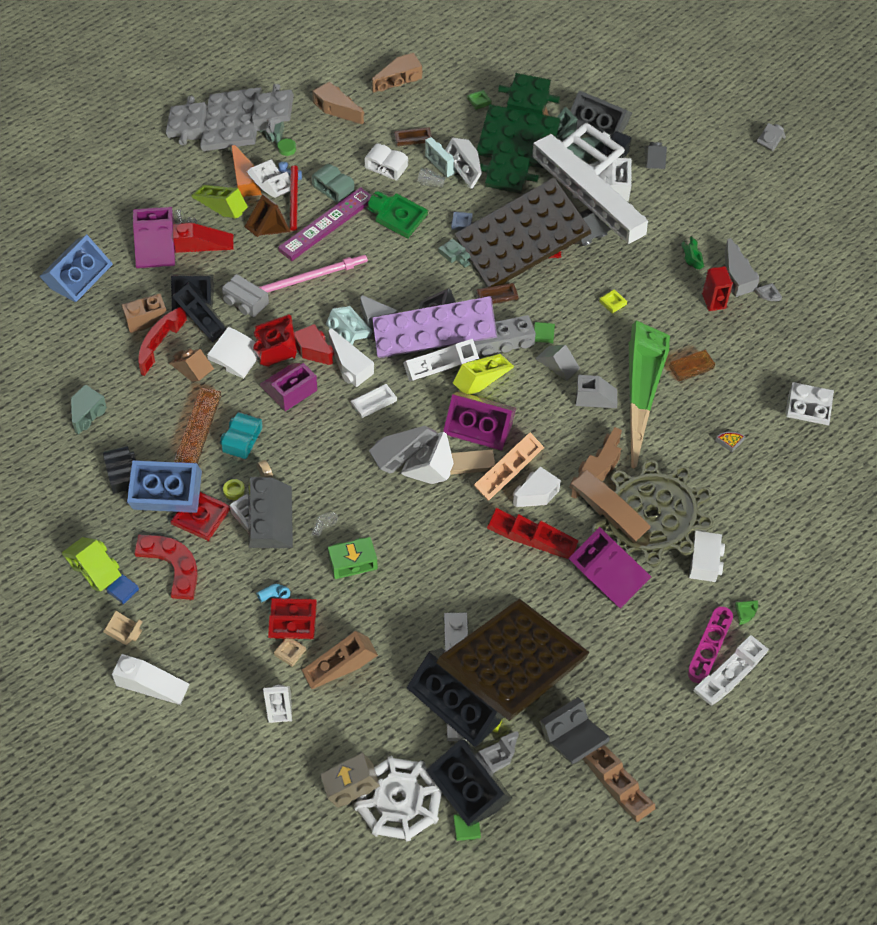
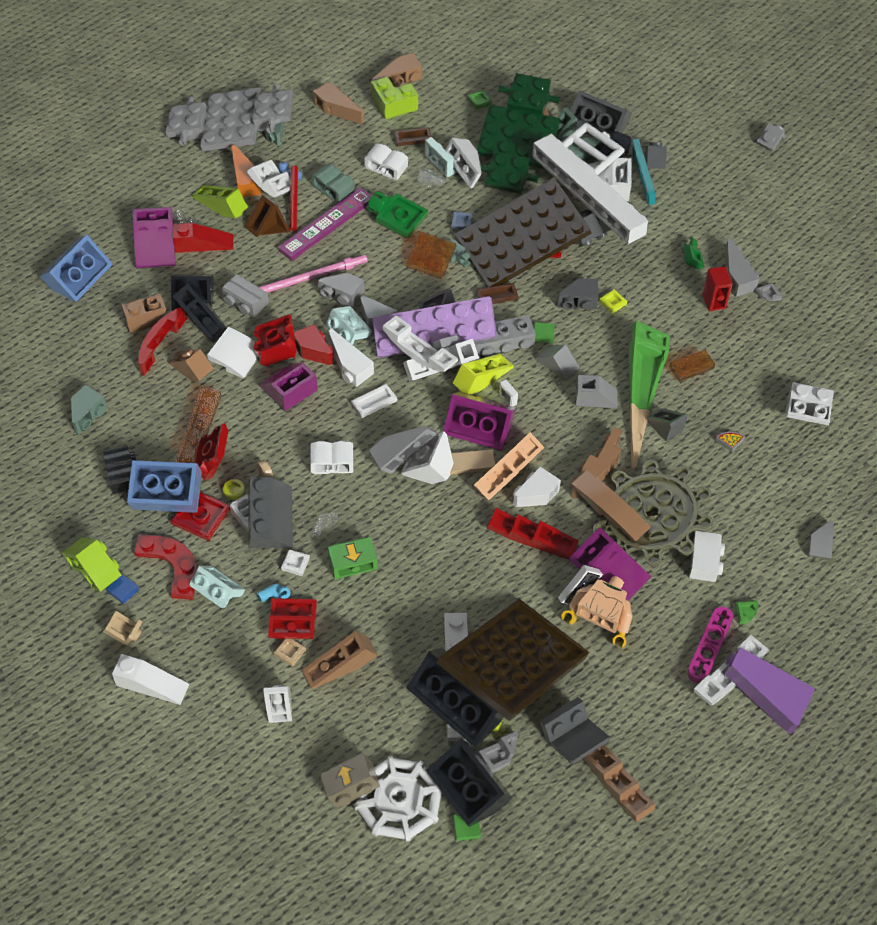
teal brick [220,412,263,459] -> none
bright green tile [278,139,296,156] -> none
none -> light aqua bracket [190,566,246,608]
none -> red slope [193,423,229,480]
none -> white tile [281,549,310,576]
none -> white brick [311,440,353,474]
none -> light grey slope [318,273,365,307]
none -> lime brick [371,77,418,119]
none -> white slope [383,316,458,372]
none -> clear orange tile [406,231,457,279]
none -> light grey tile [431,335,459,350]
none -> white tile [499,380,518,406]
none -> dark grey slope [558,278,599,310]
none -> white tile [558,565,603,605]
none -> light nougat torso [561,576,632,648]
none -> teal tile [632,139,655,205]
none -> dark grey slope [647,408,687,441]
none -> medium lavender slope [725,647,815,734]
none -> light grey slope [808,520,834,559]

